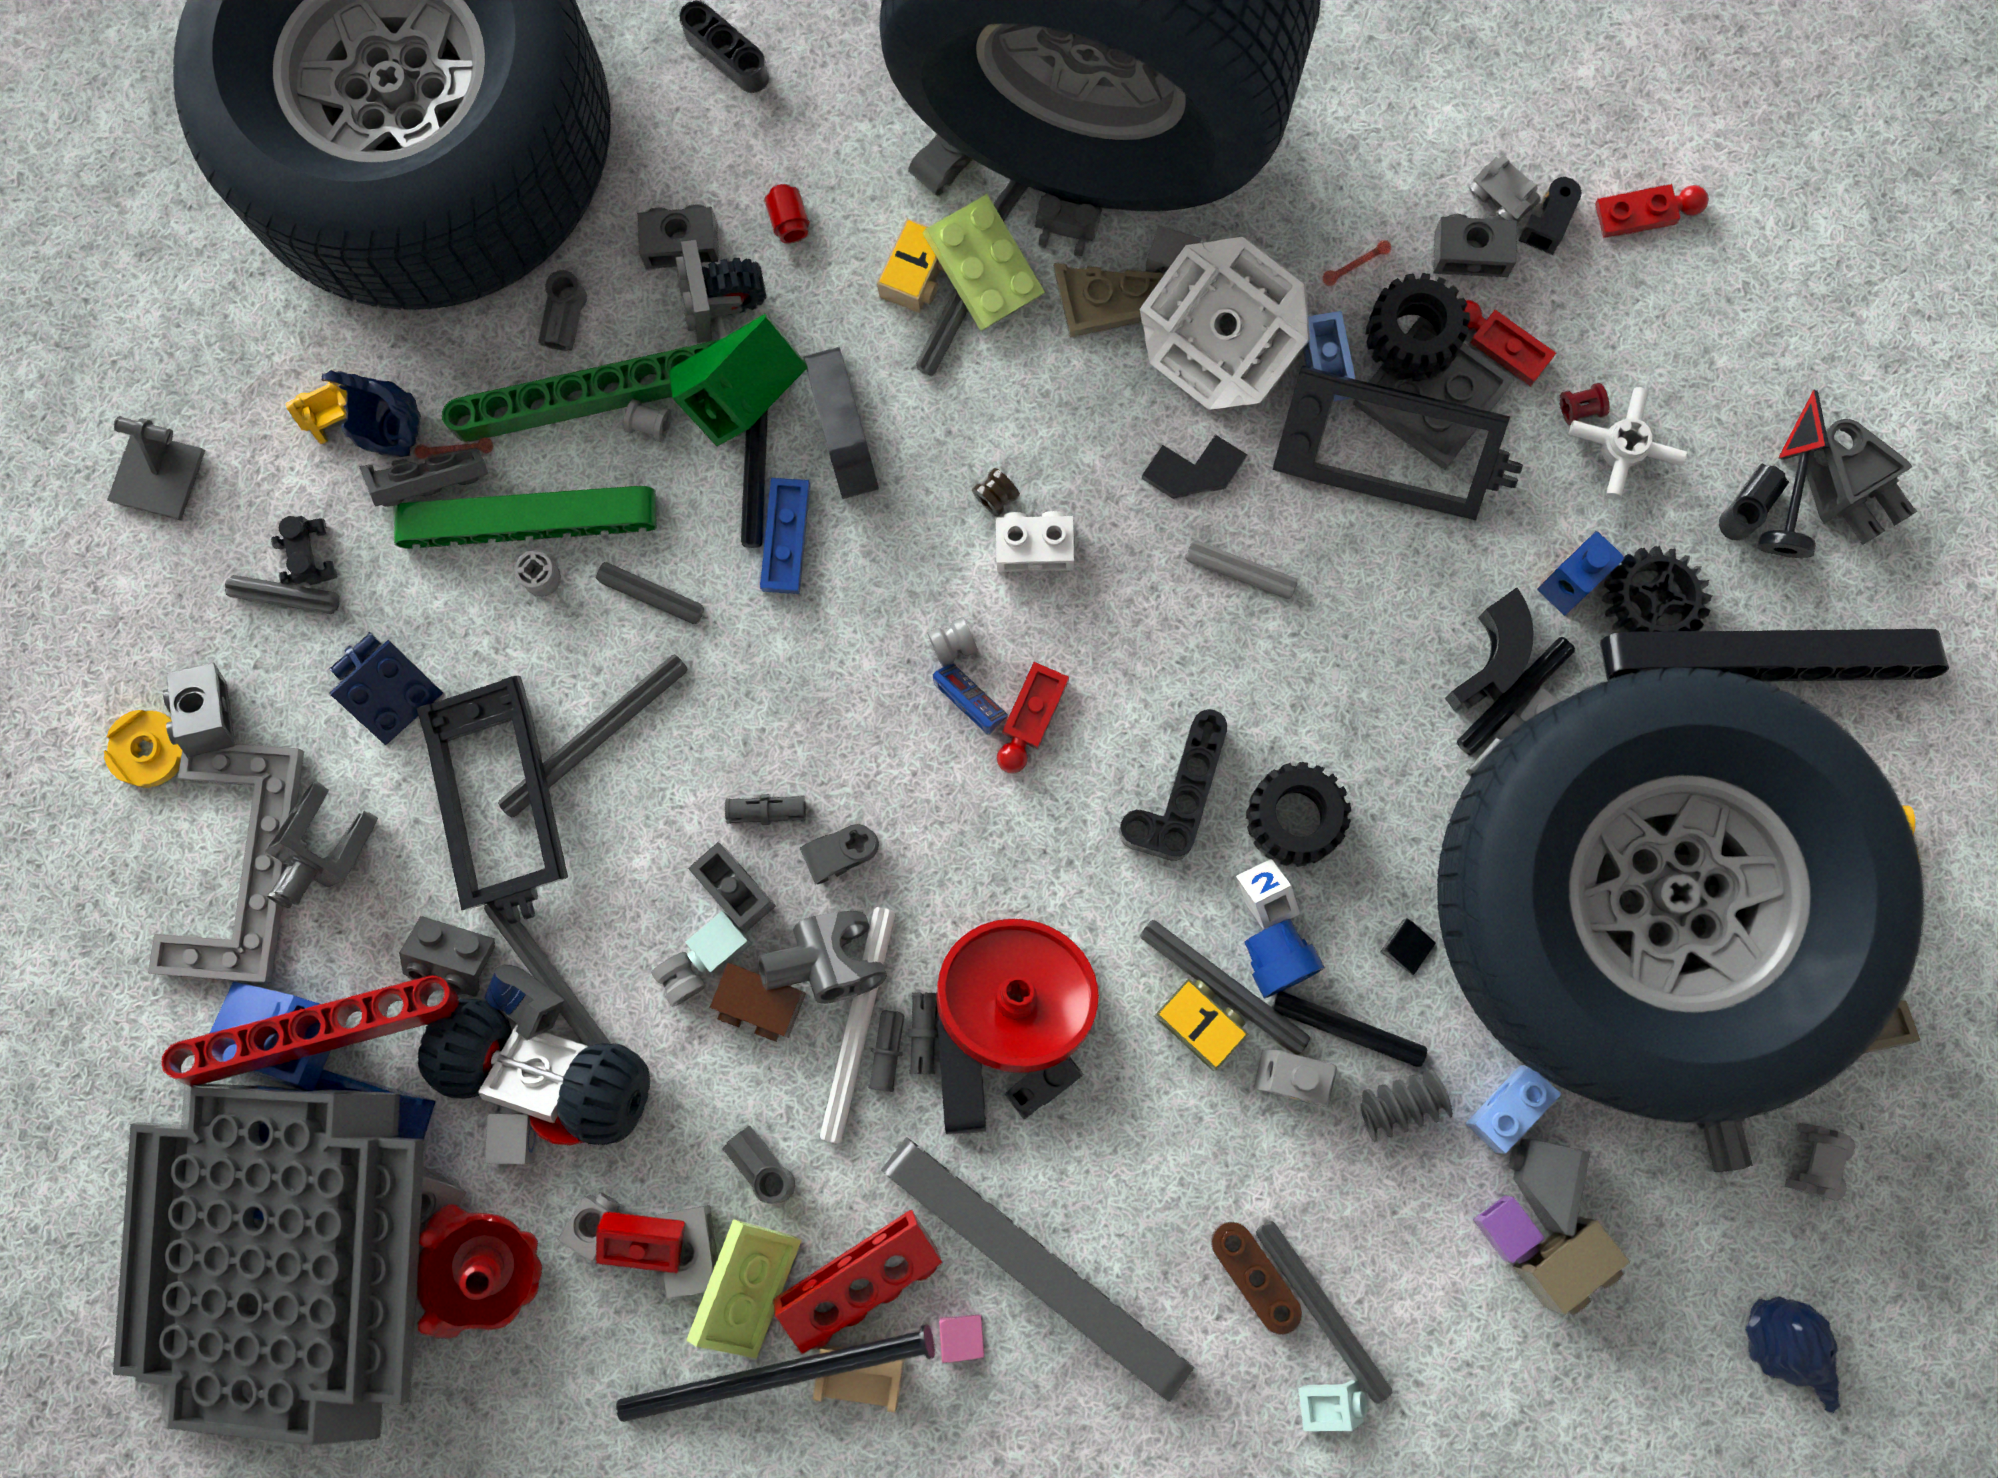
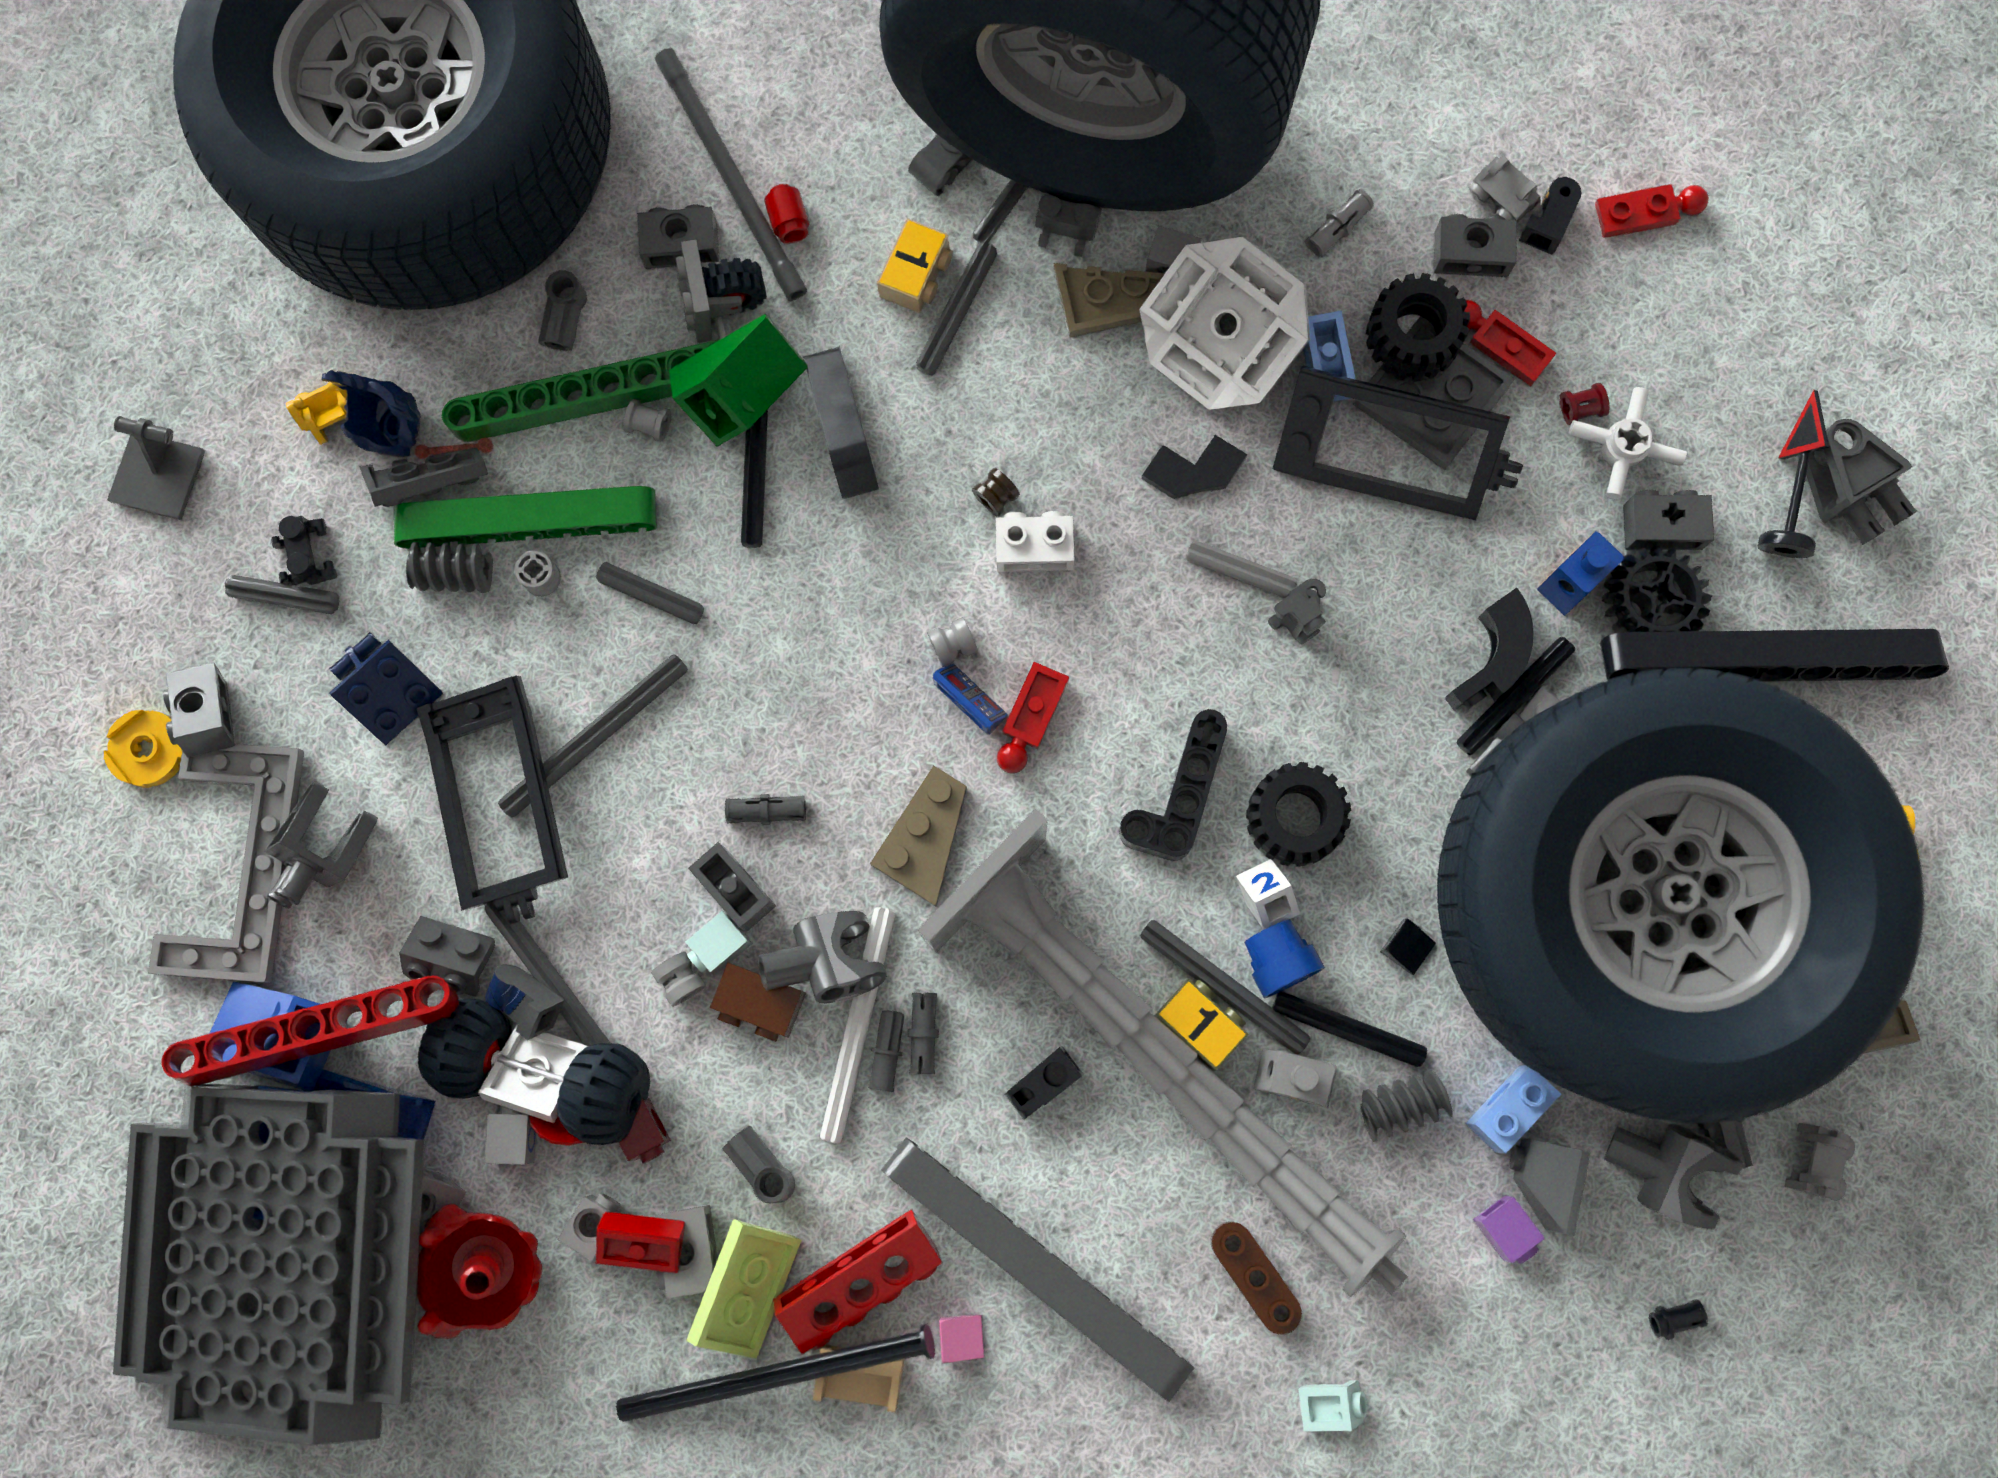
black beam [679,0,769,93] -> none
blue plate [760,477,810,594] -> none
dark grey piece [800,824,879,885] -> none
yellowish green plate [922,194,1045,331] -> none
red dish [936,919,1099,1073] -> none
black beam [938,1017,986,1135] -> none
dark grey axle [1256,1221,1393,1404] -> none
clear red hinge [1323,240,1391,286] -> none
dark tan brick [1512,1216,1630,1315] -> none
black piece [1719,463,1789,540] -> none
dark blue hair [1745,1296,1841,1413] -> none
none -> dark grey piece [406,542,493,593]
none -> dark red brick [618,1098,671,1164]
none -> dark grey piece [655,48,807,302]
none -> dark tan wing [870,766,967,907]
none -> light grey plant [917,808,1408,1297]
none -> dark grey piece [1268,579,1326,645]
none -> light grey pin [1305,190,1374,257]
none -> dark grey connector [1604,1124,1744,1229]
none -> dark grey brick [1623,490,1714,550]
none -> black pin [1649,1300,1708,1340]

